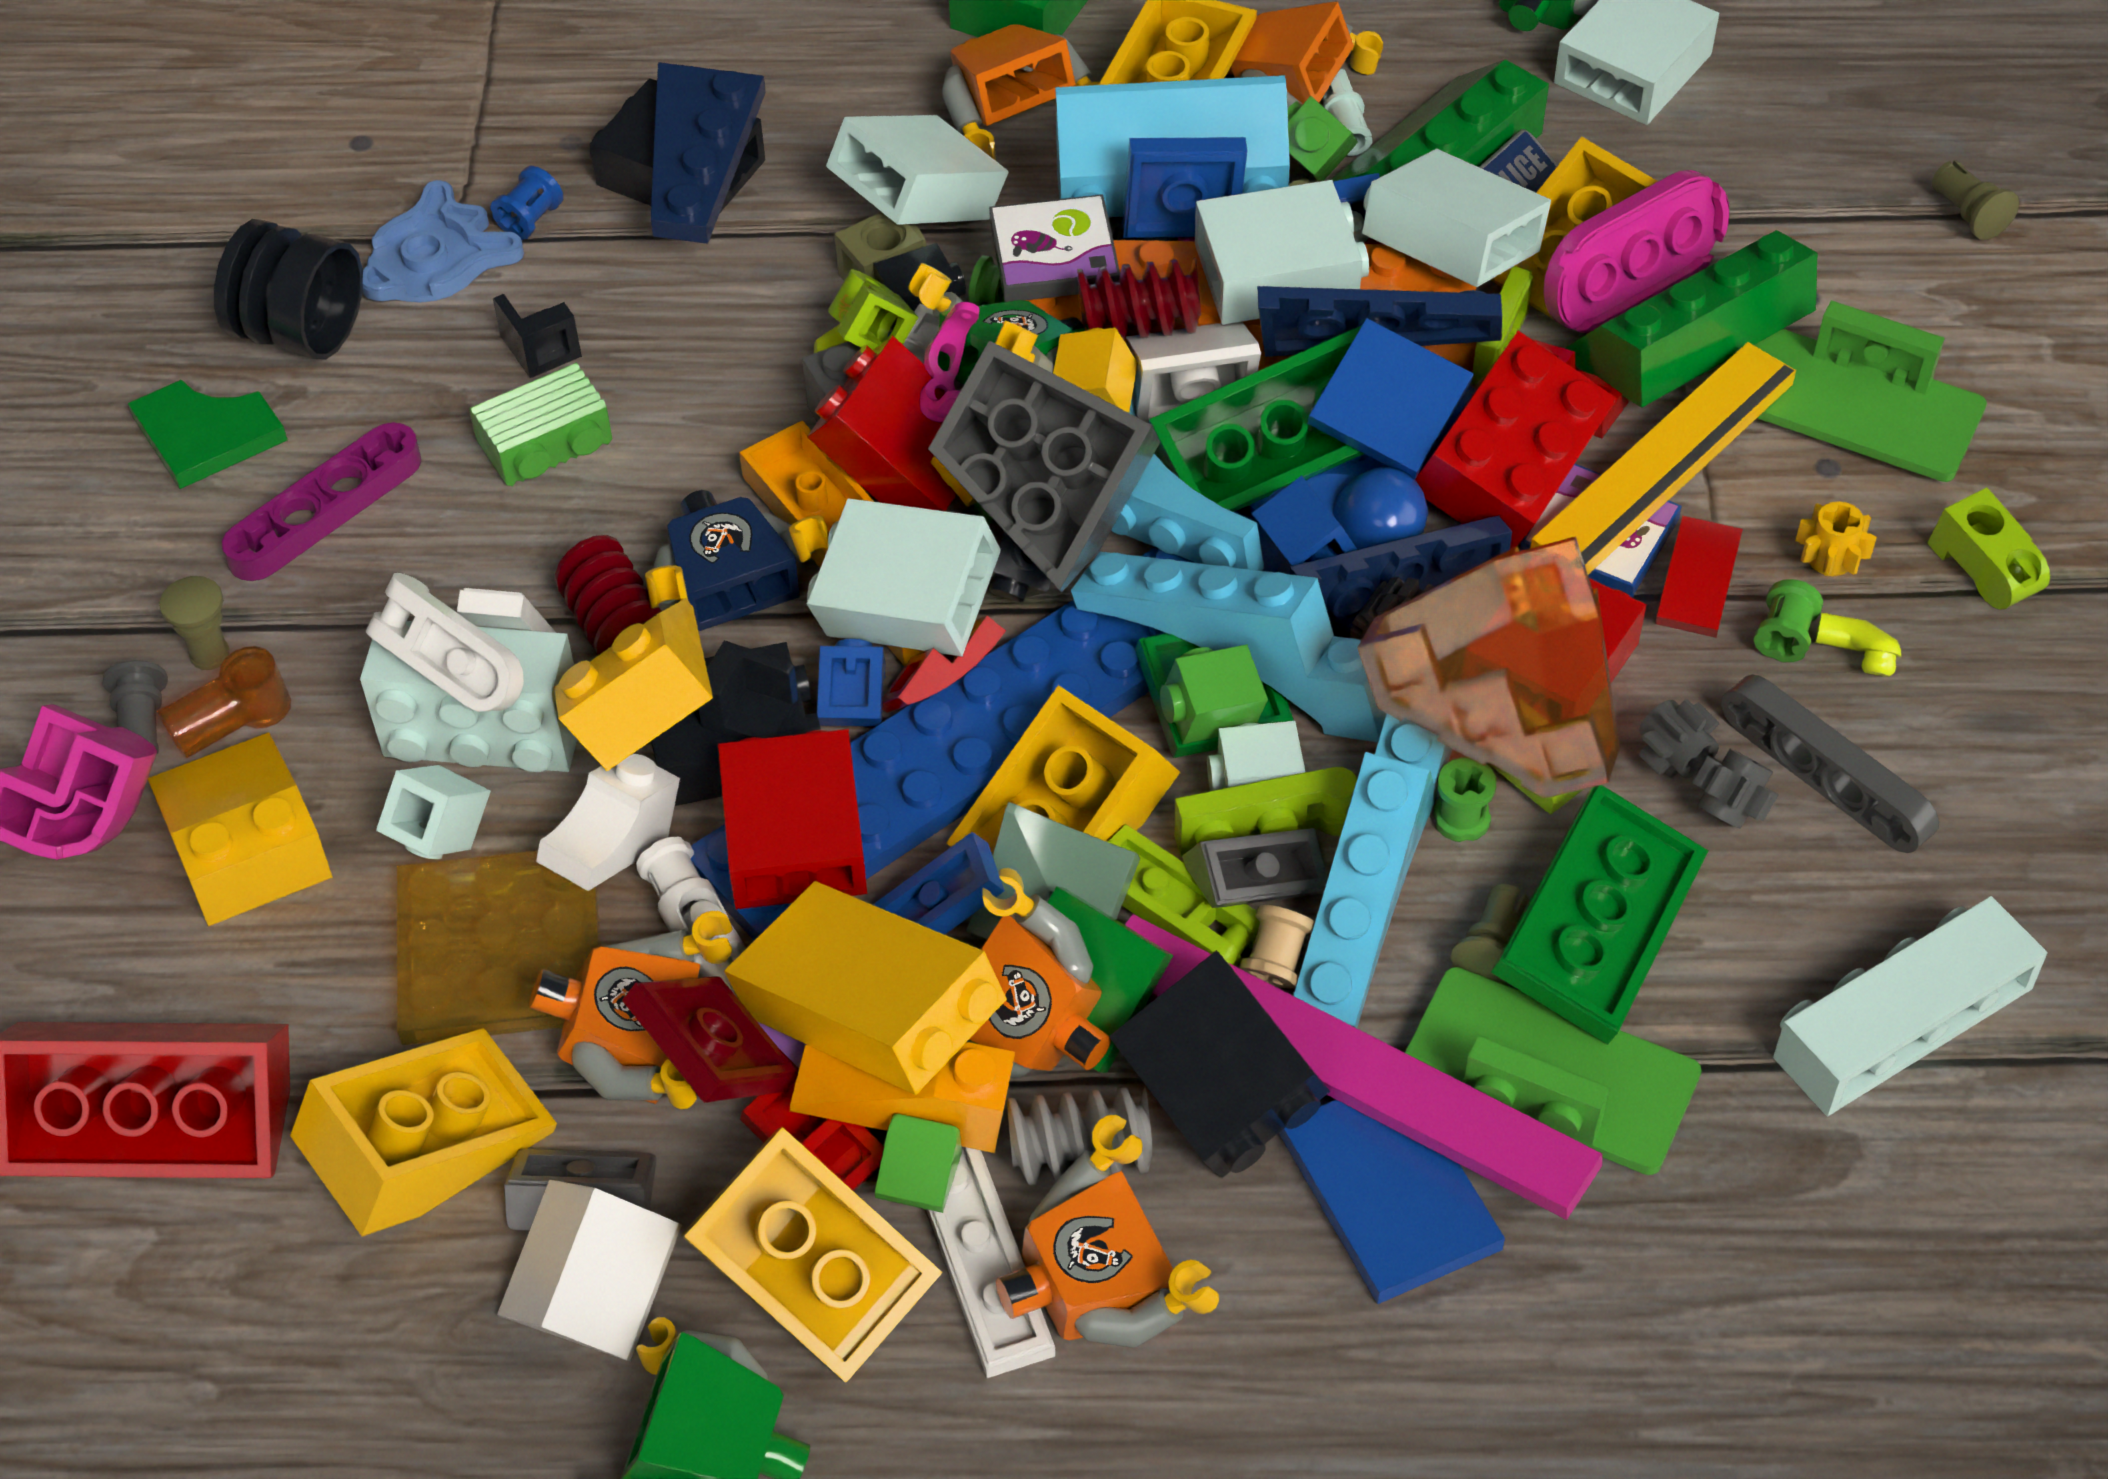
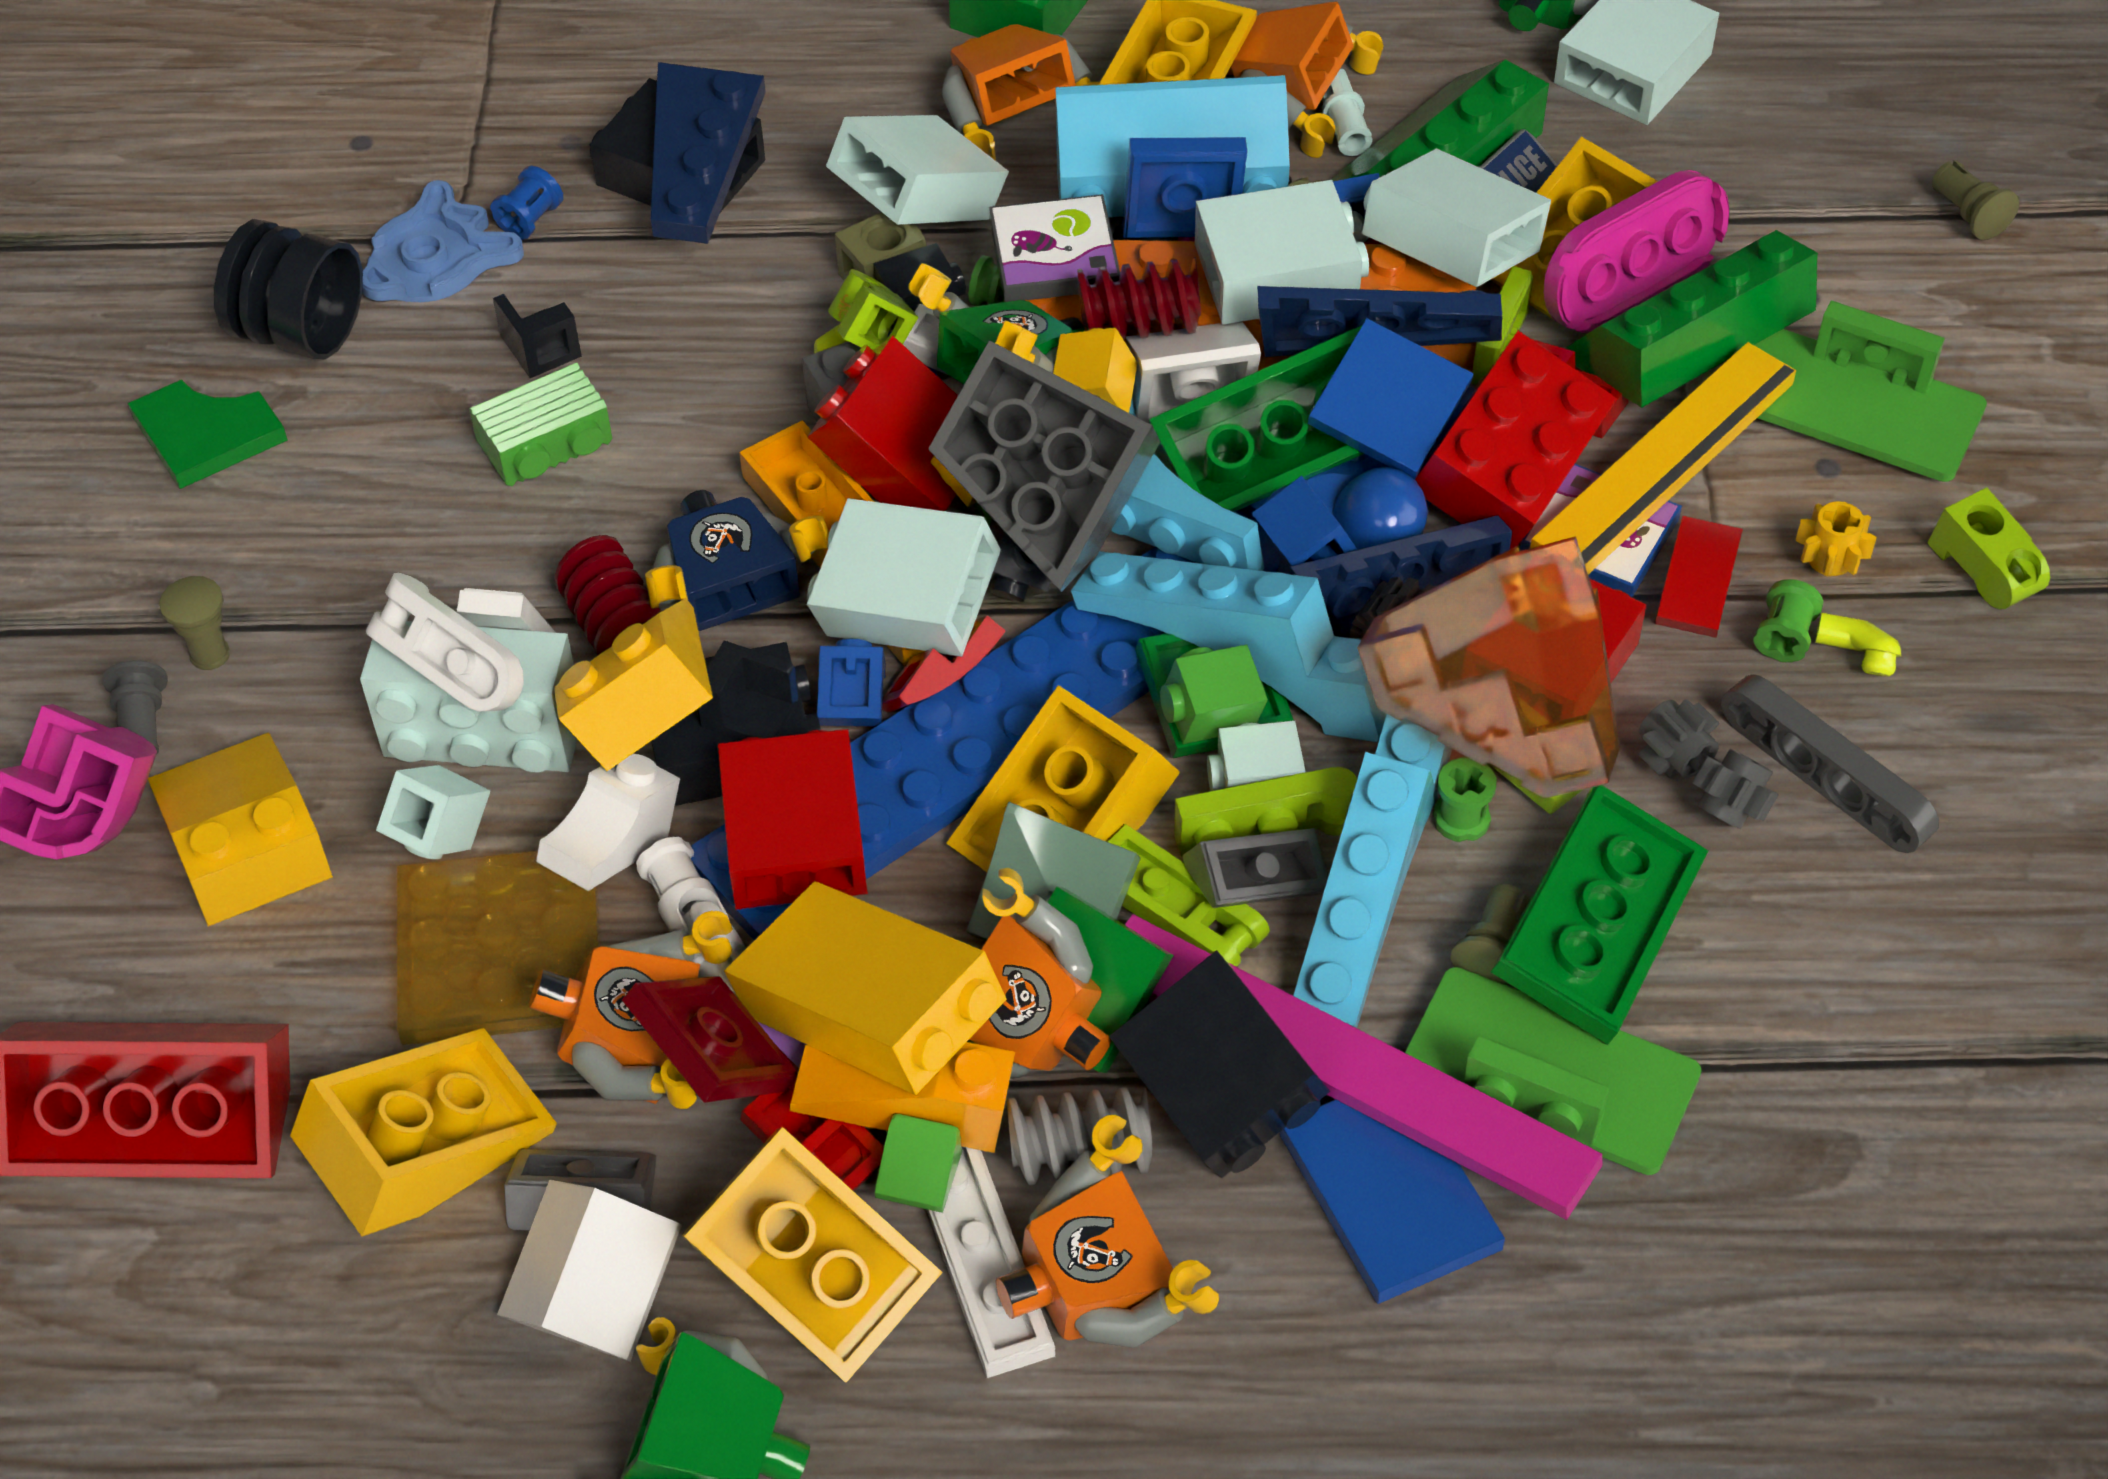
clear orange piece [157,646,292,758] -> none
magenta beam [222,422,422,581] -> none
blue plate [873,832,1005,935] -> none
dark pink cap [920,302,980,422] -> none
tan bush [1239,905,1315,989] -> none
bright green brick [1287,96,1358,181] -> none
light aqua brick [1773,896,2048,1117] -> none

